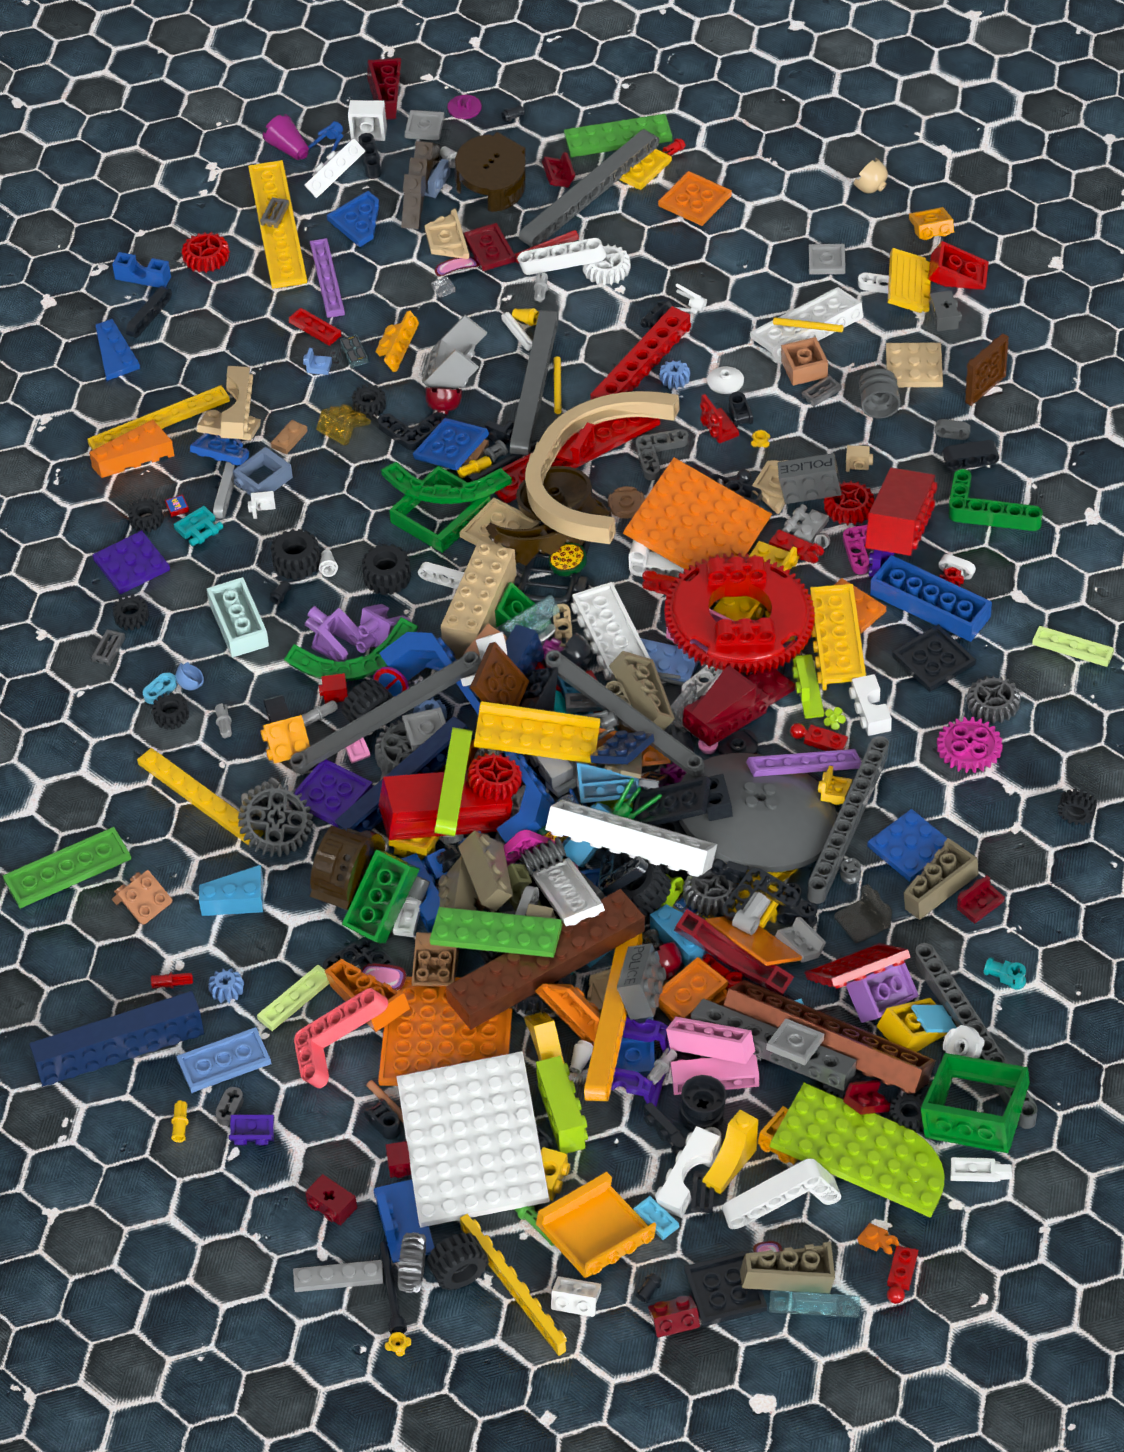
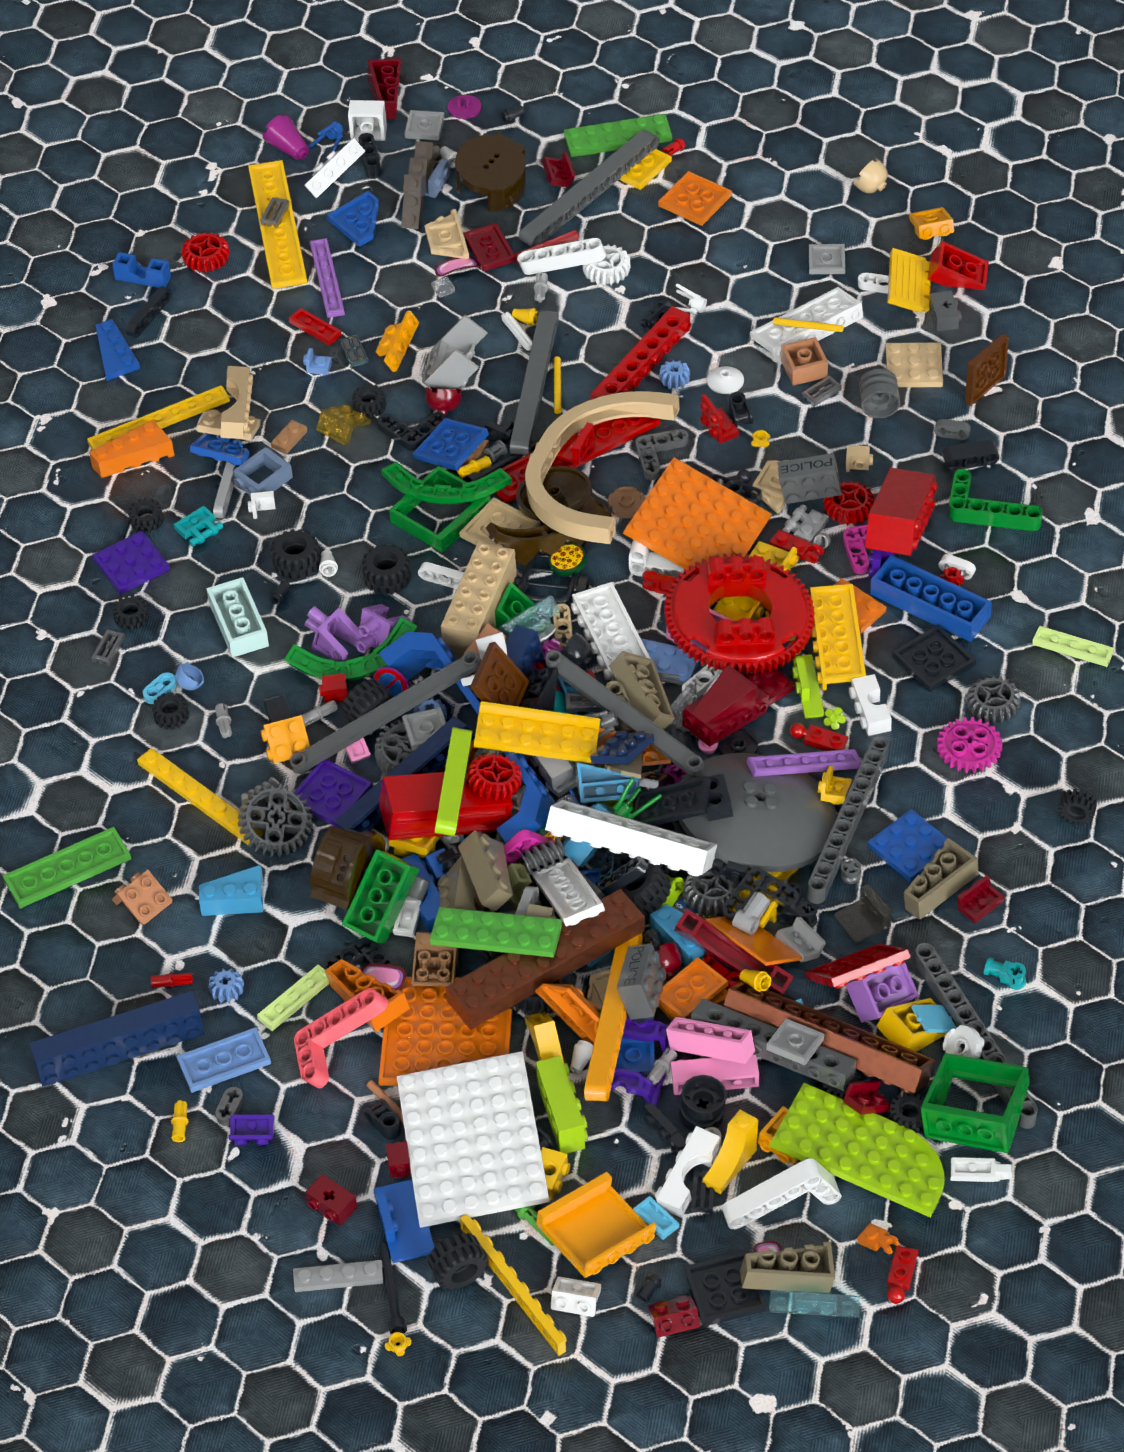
tile [165,495,189,517] -> none
flat silver gear [398,1232,426,1293] -> none
none -> yellow cone [740,969,771,992]

